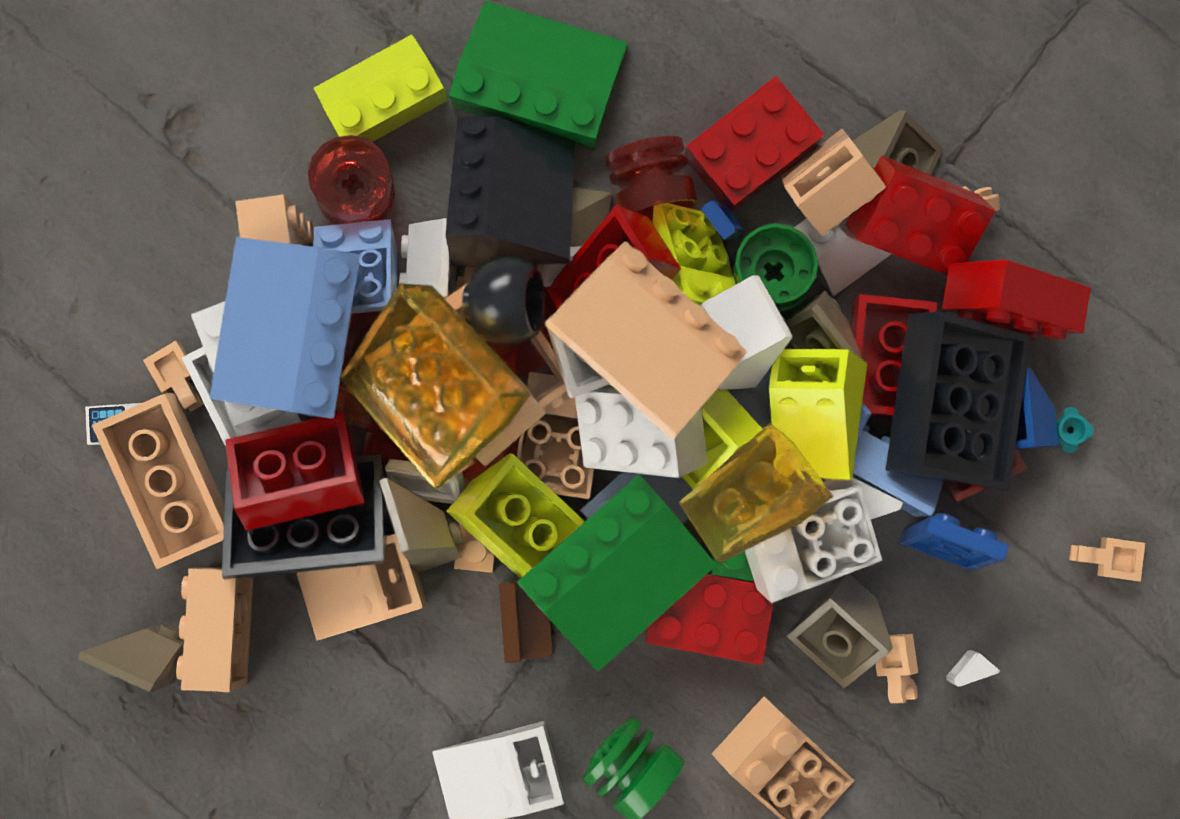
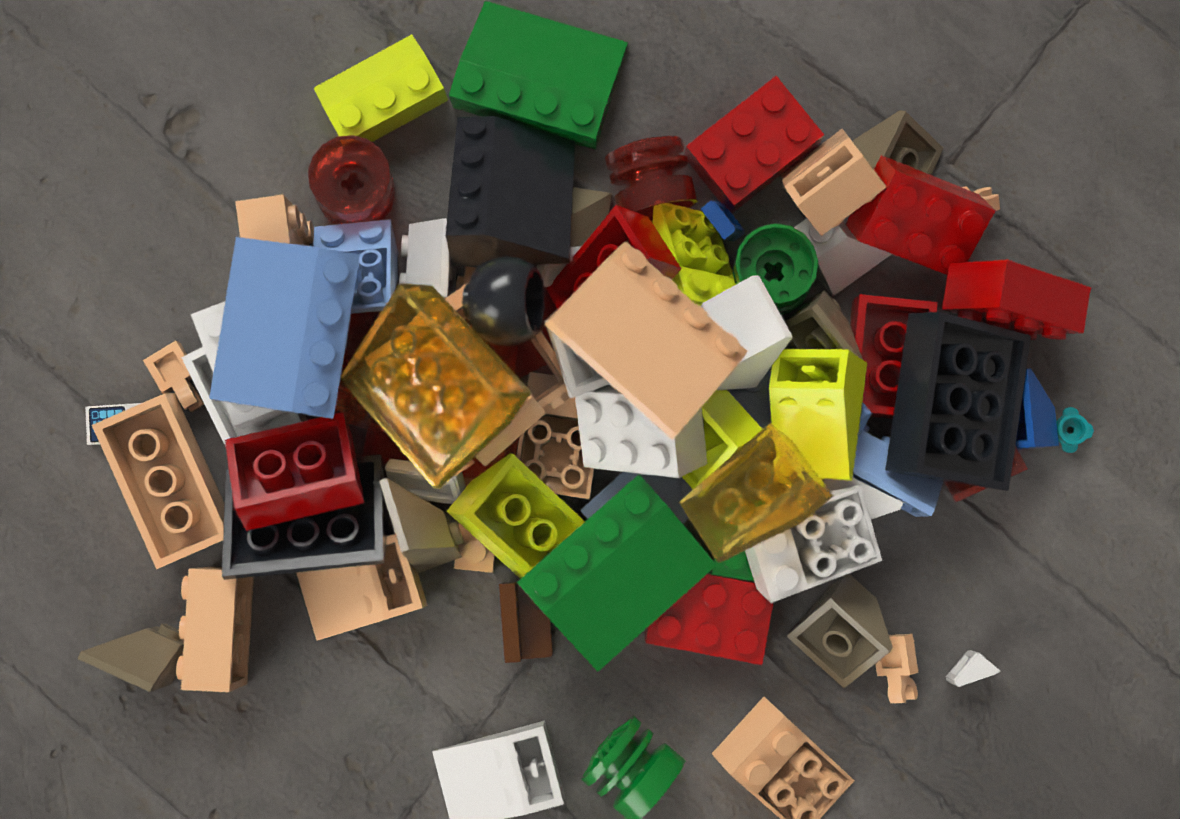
blue plate [899,514,1009,571] -> none
light nougat plate [1069,537,1145,582] -> none

